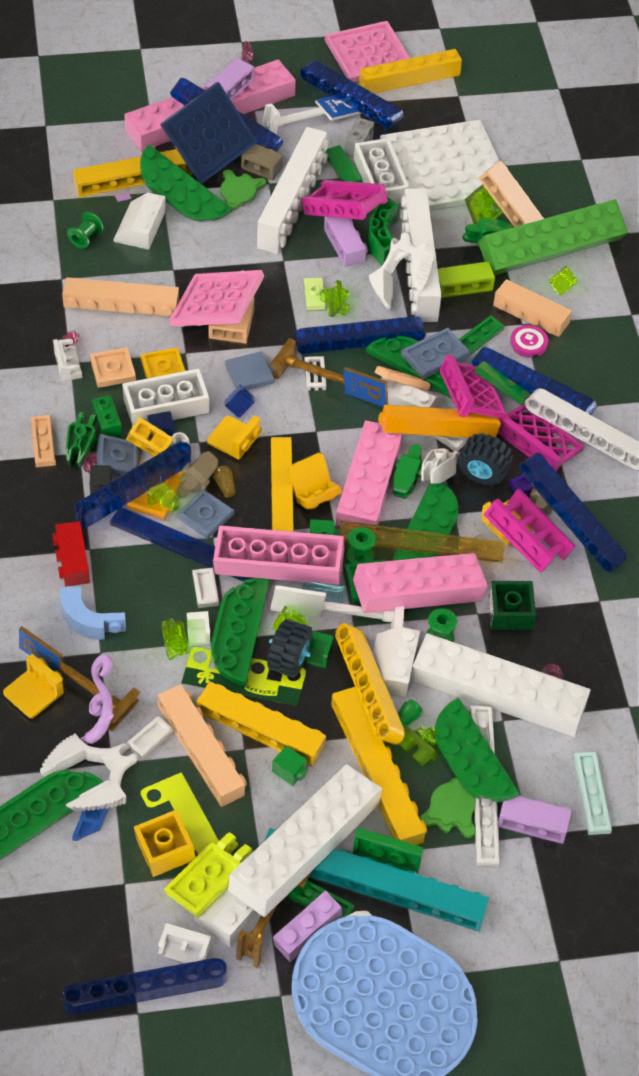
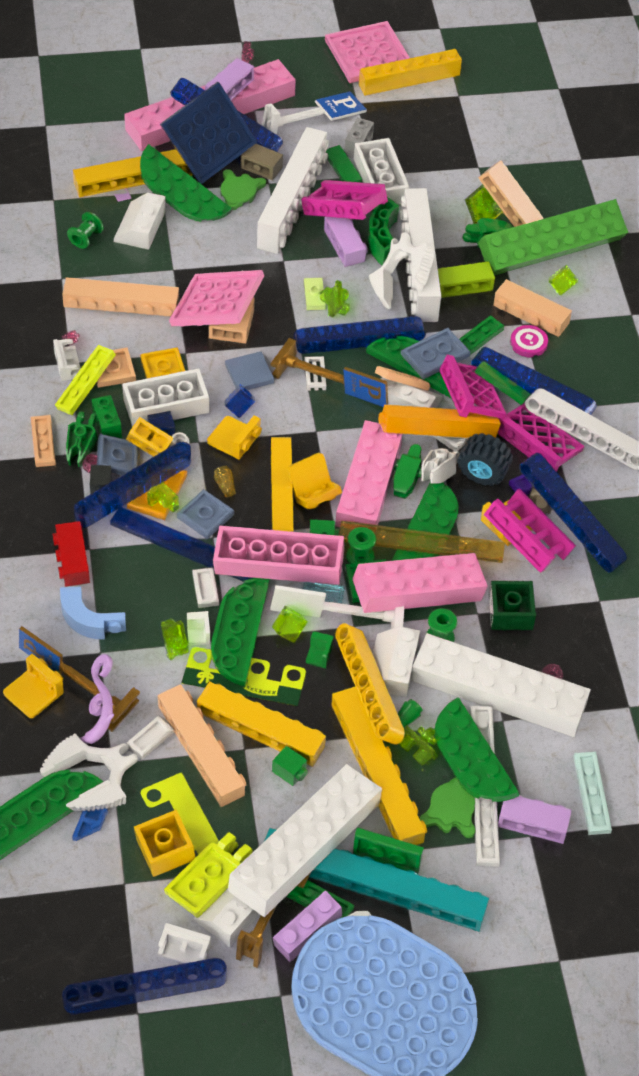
dark tan hinge [177,451,218,497] -> none
black wheel [267,618,313,678] -> none
clear blue beam [300,60,403,129] -> none
white plate [380,120,499,210] -> none
none -> neon yellow plate [55,345,116,415]

